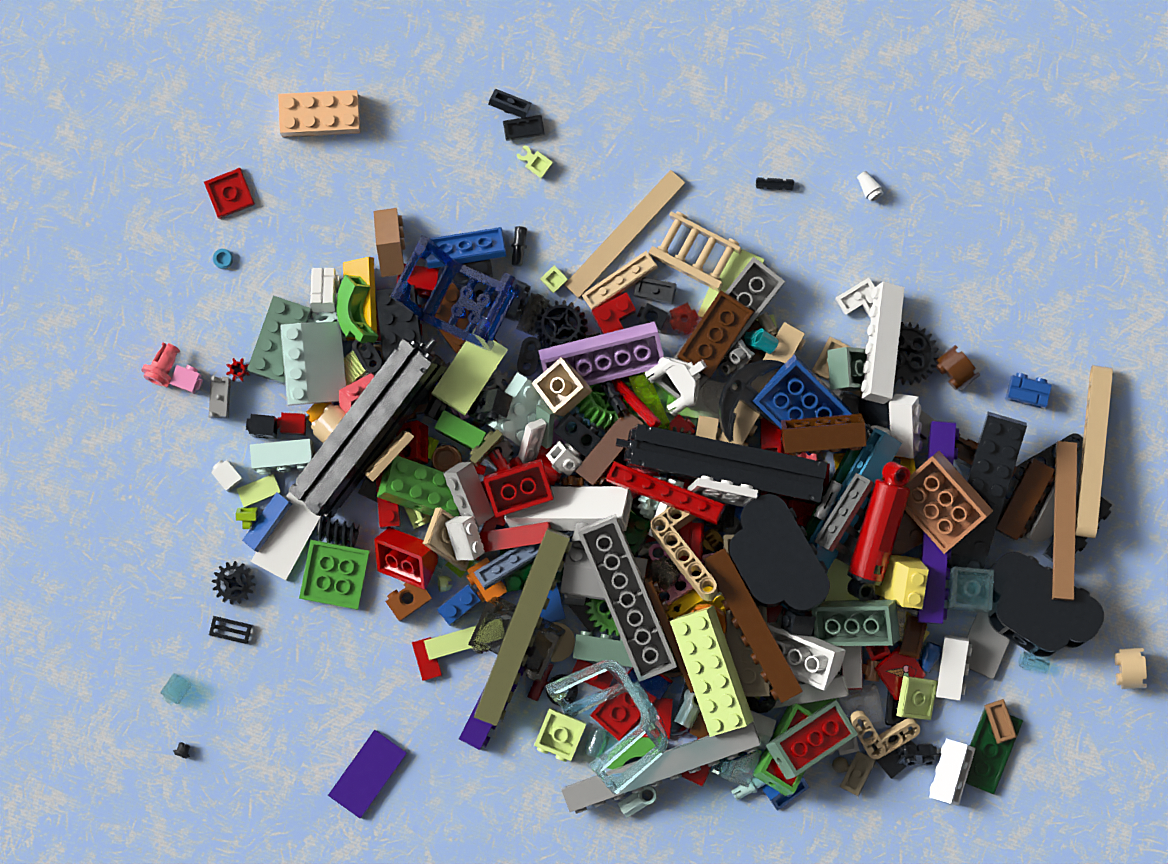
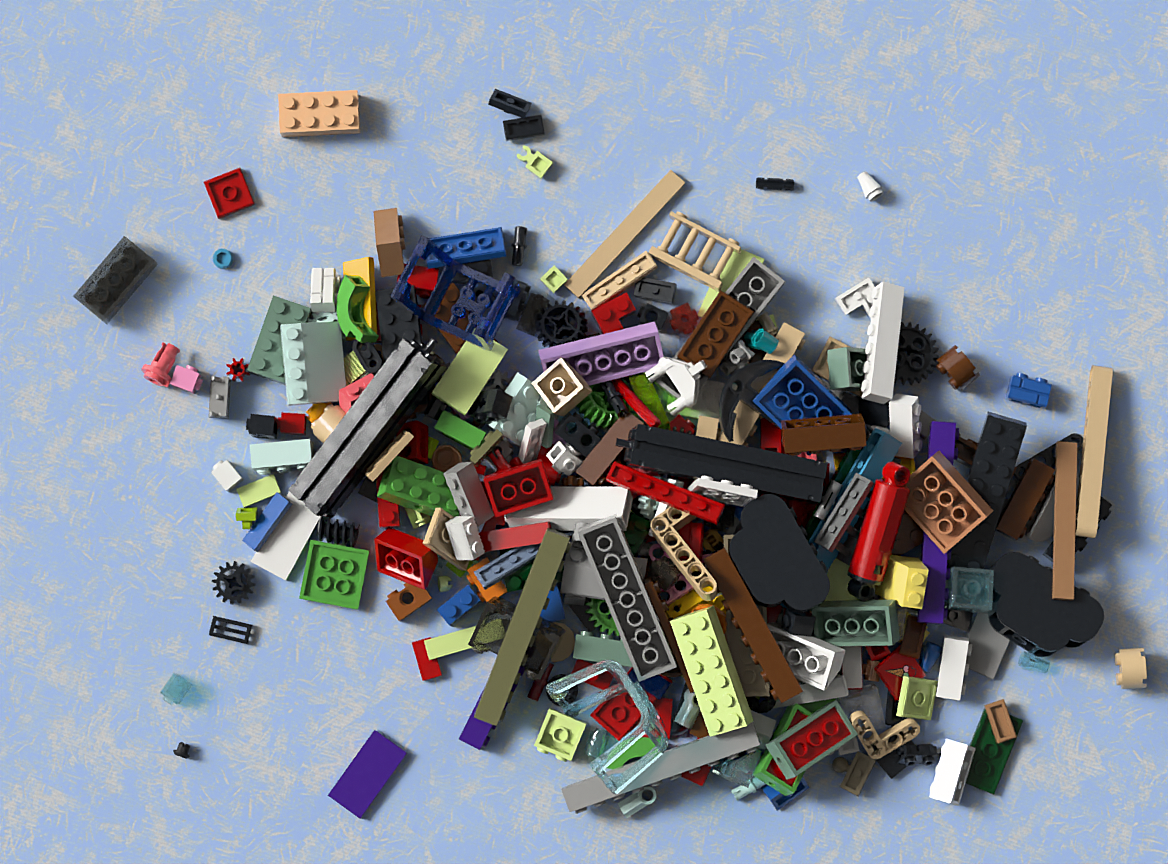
black plate [517,337,541,376] -> none
none -> clear smoke brick [73,236,158,324]
none -> black plate [943,601,974,632]

